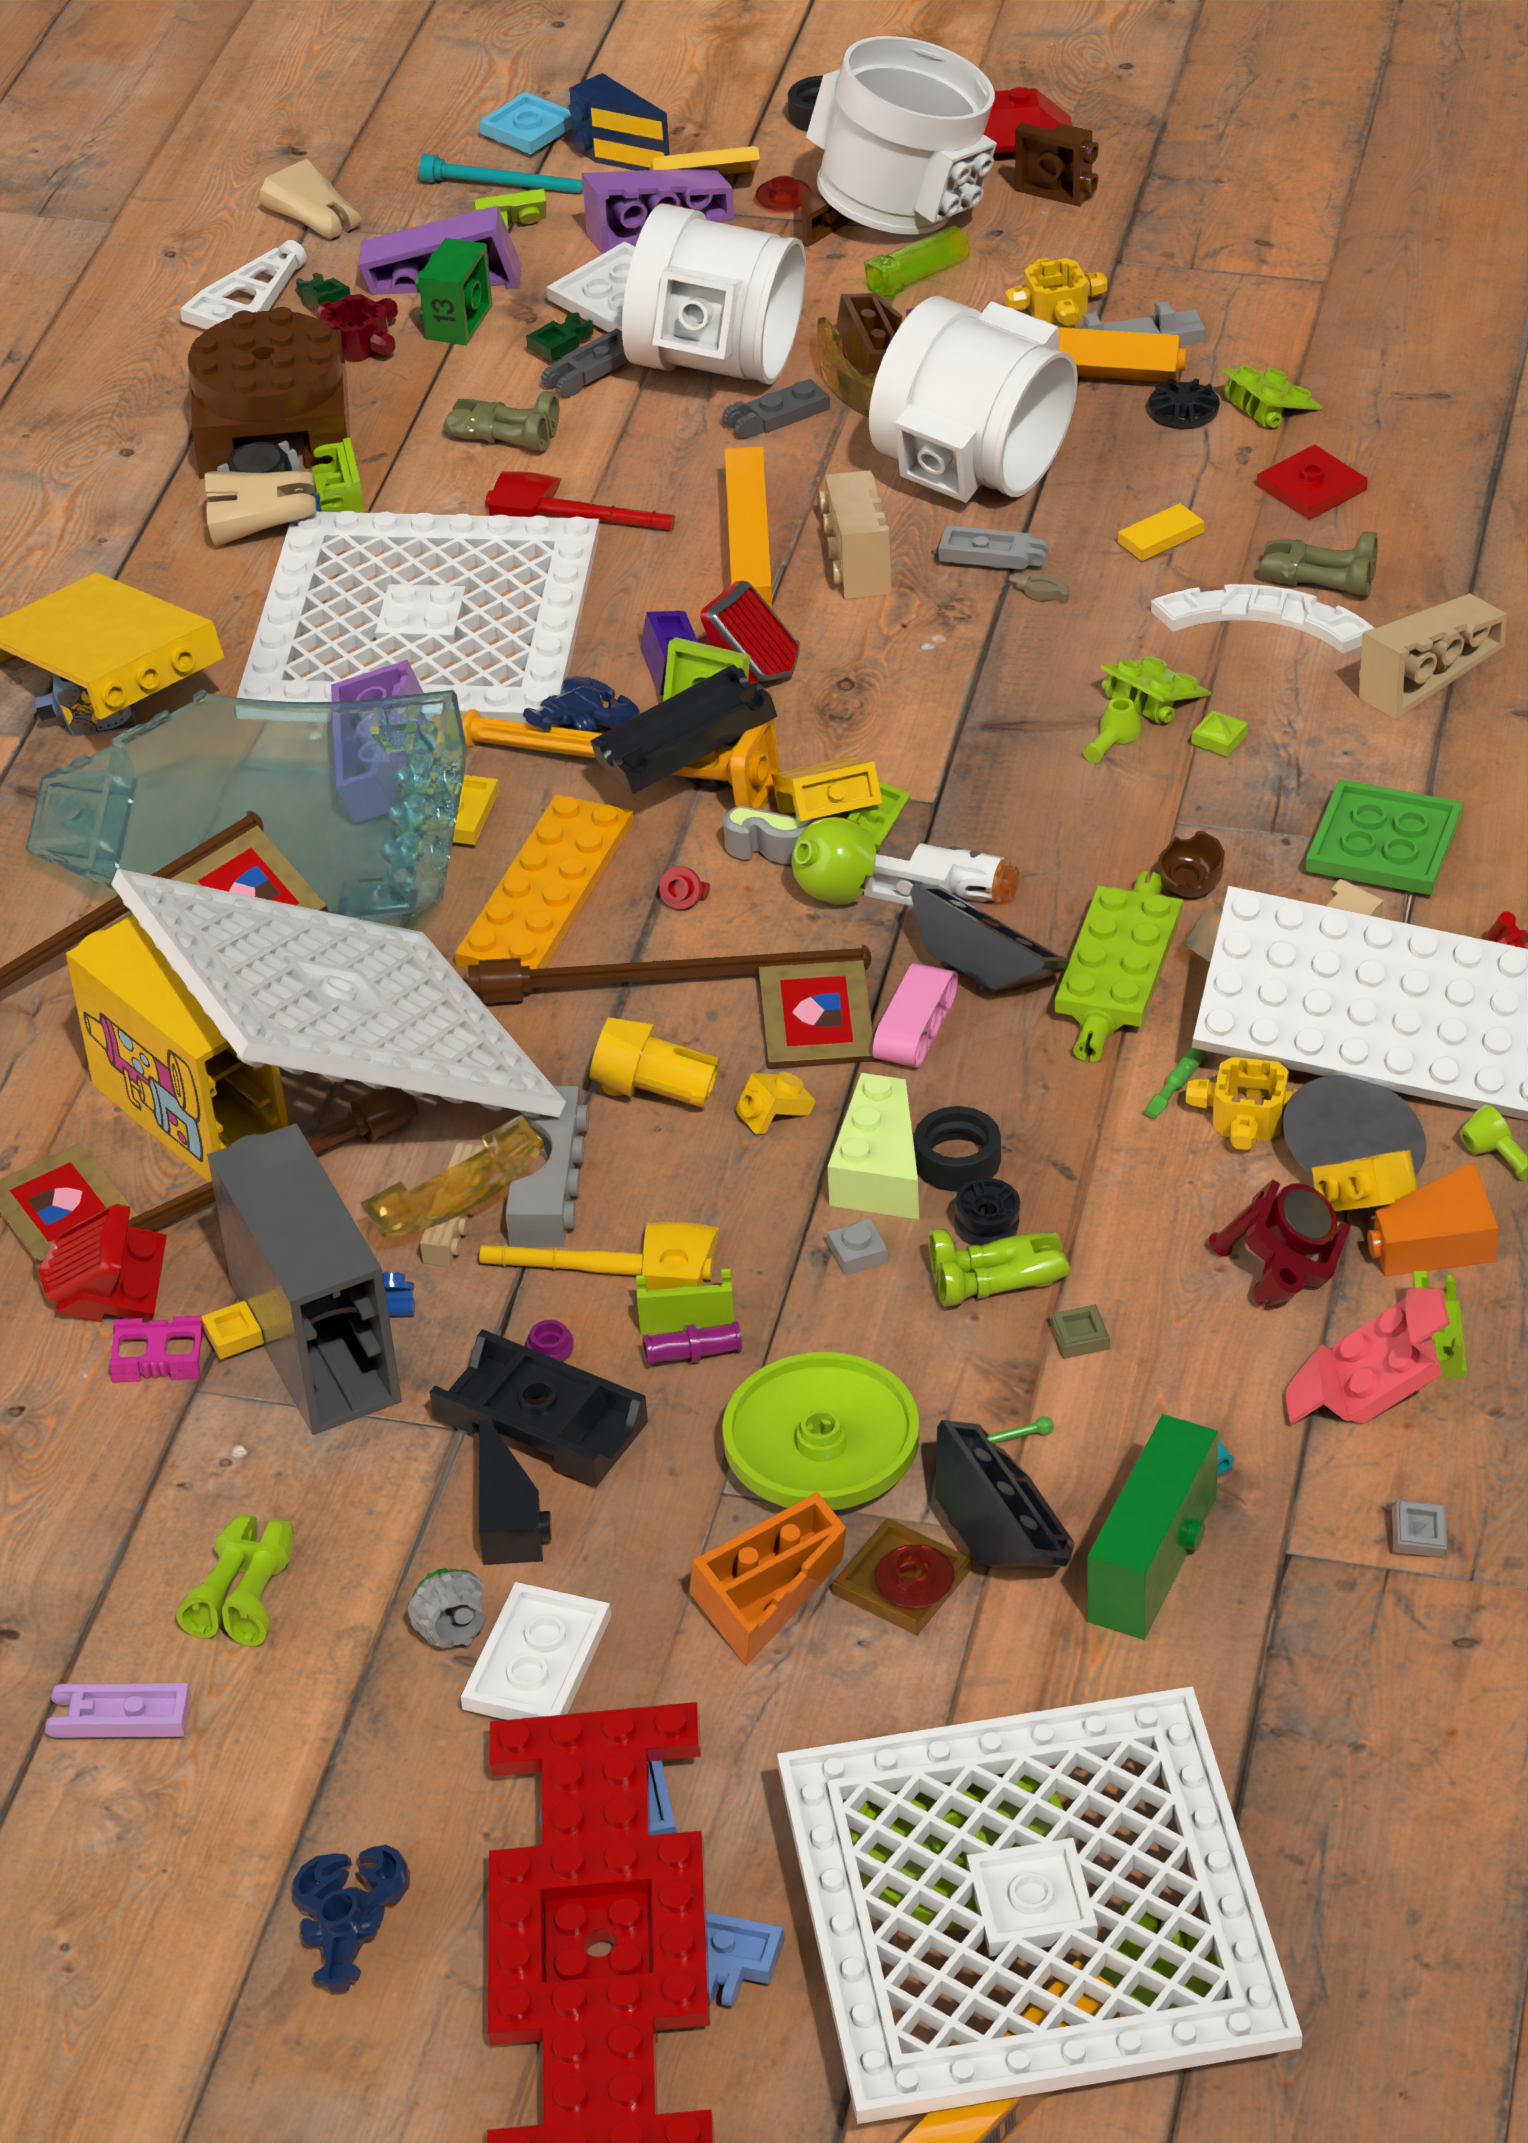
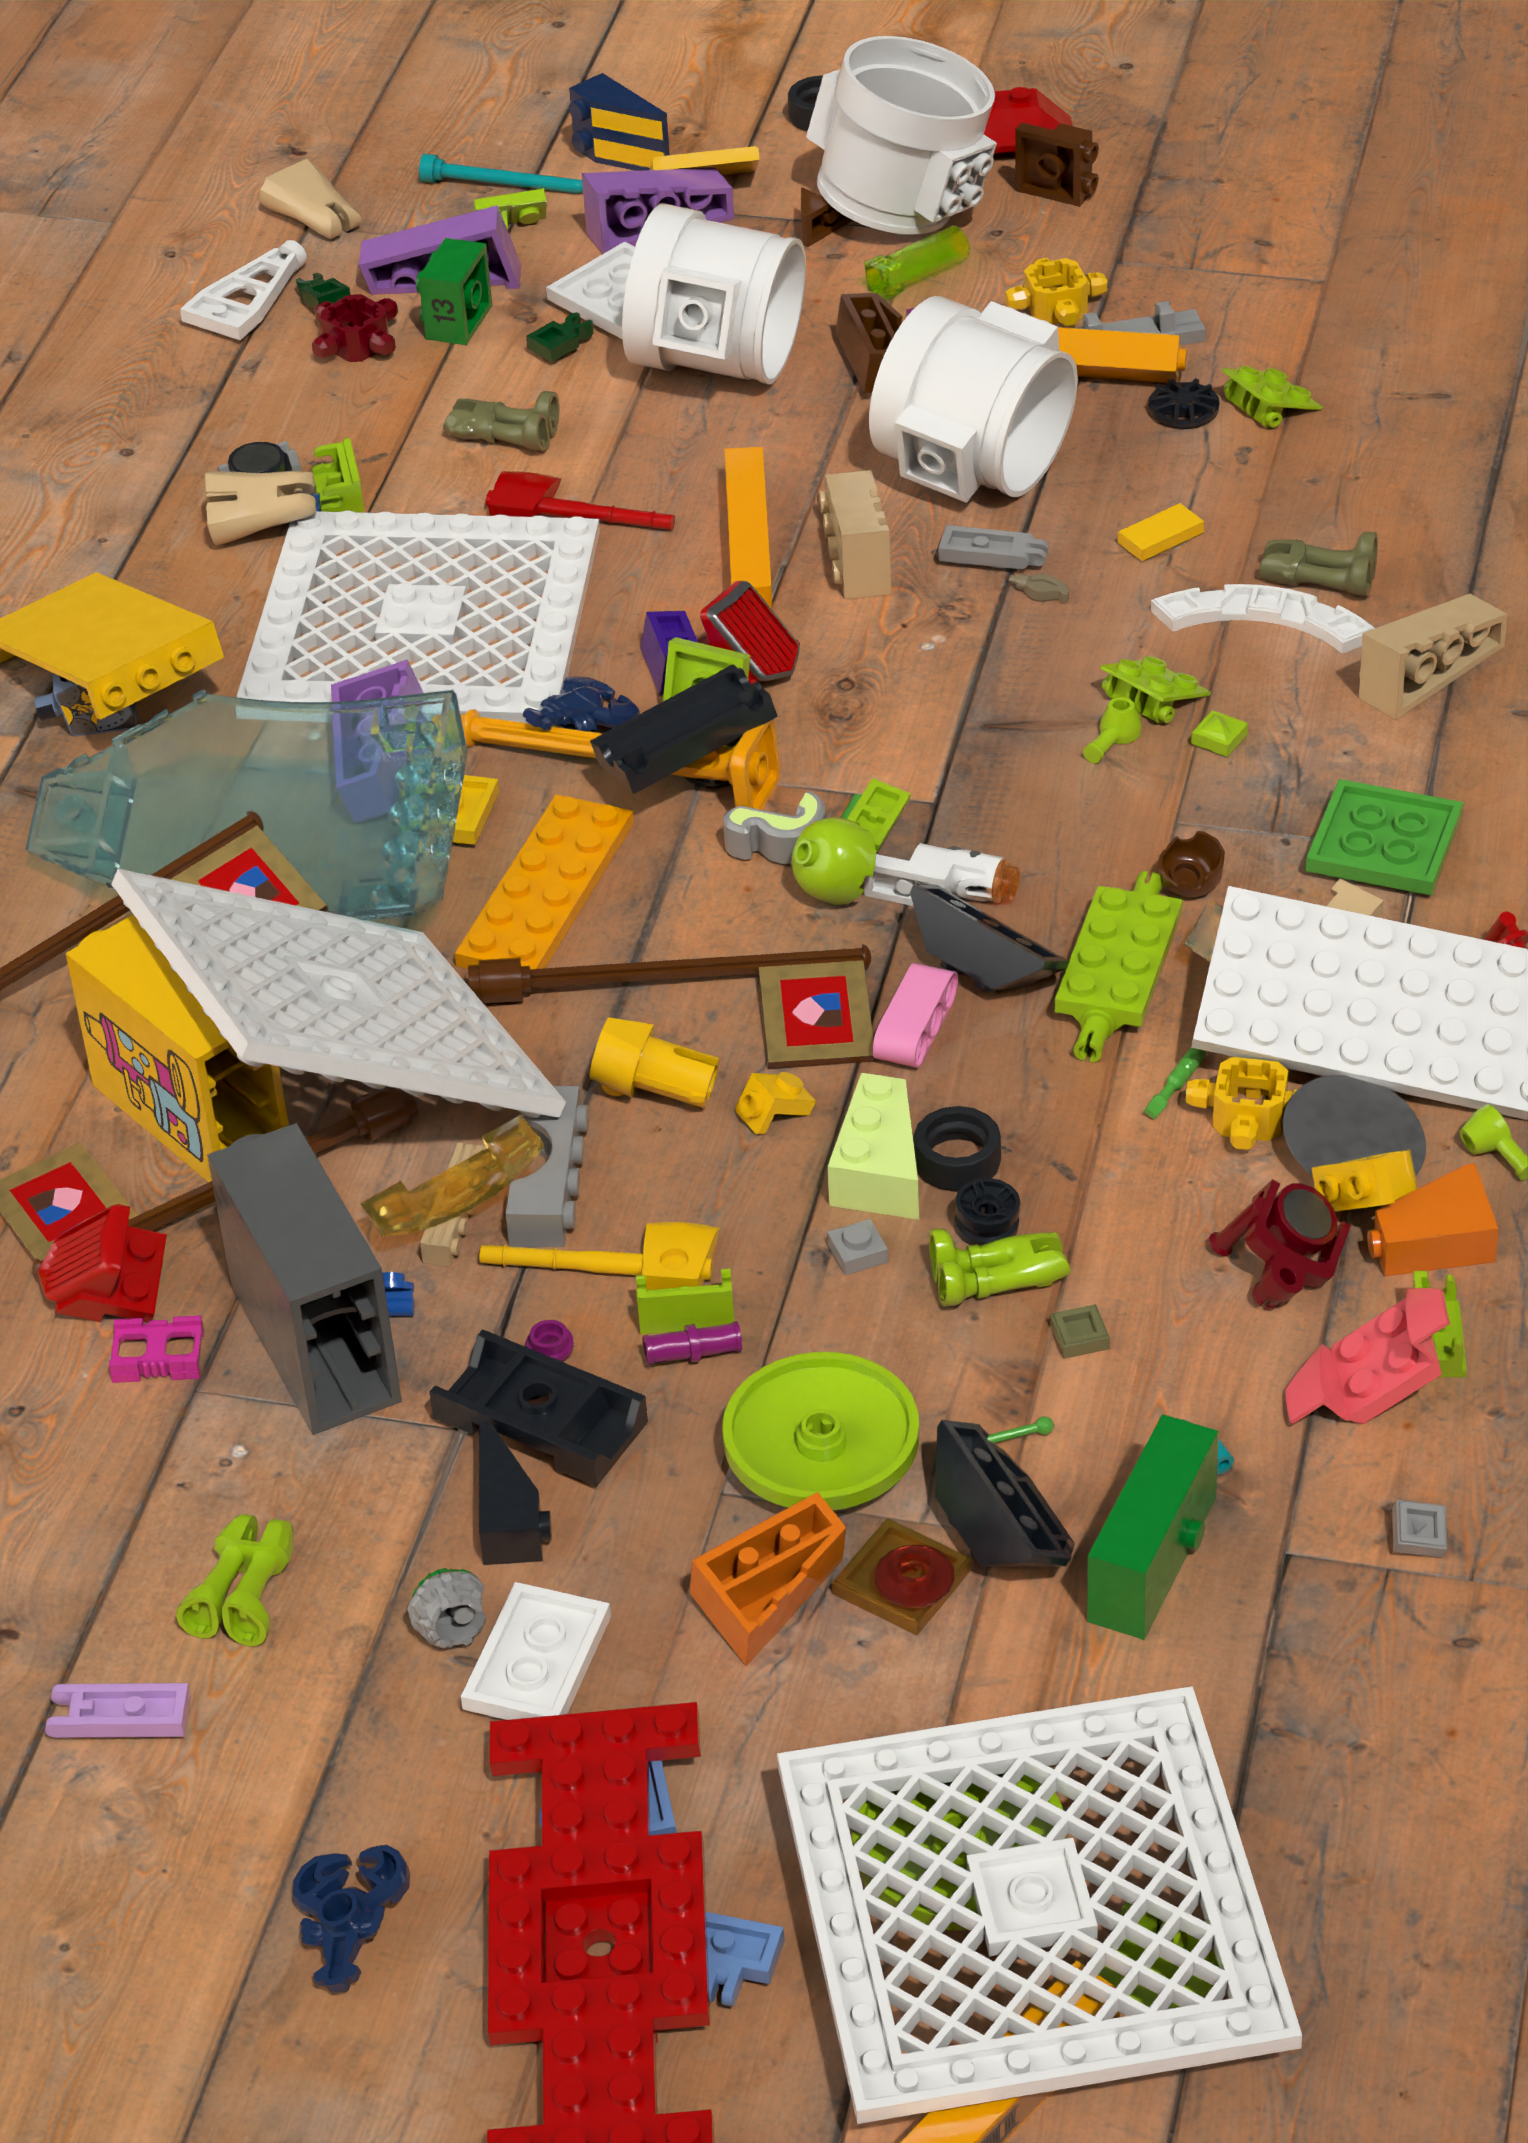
reddish brown piece [188,307,350,479] -> none
yellow plate [201,1300,264,1360] -> none
medium azure plate [479,92,573,154] -> none
dark grey hinge [540,328,629,399] -> none
red plate [659,866,710,909] -> none
dark grey hinge [721,379,830,439] -> none
clear red piece [755,176,812,211] -> none
yellow panel [771,756,883,821] -> none
clear yellow slope [817,317,877,418] -> none
red plate [1257,444,1368,520] -> none

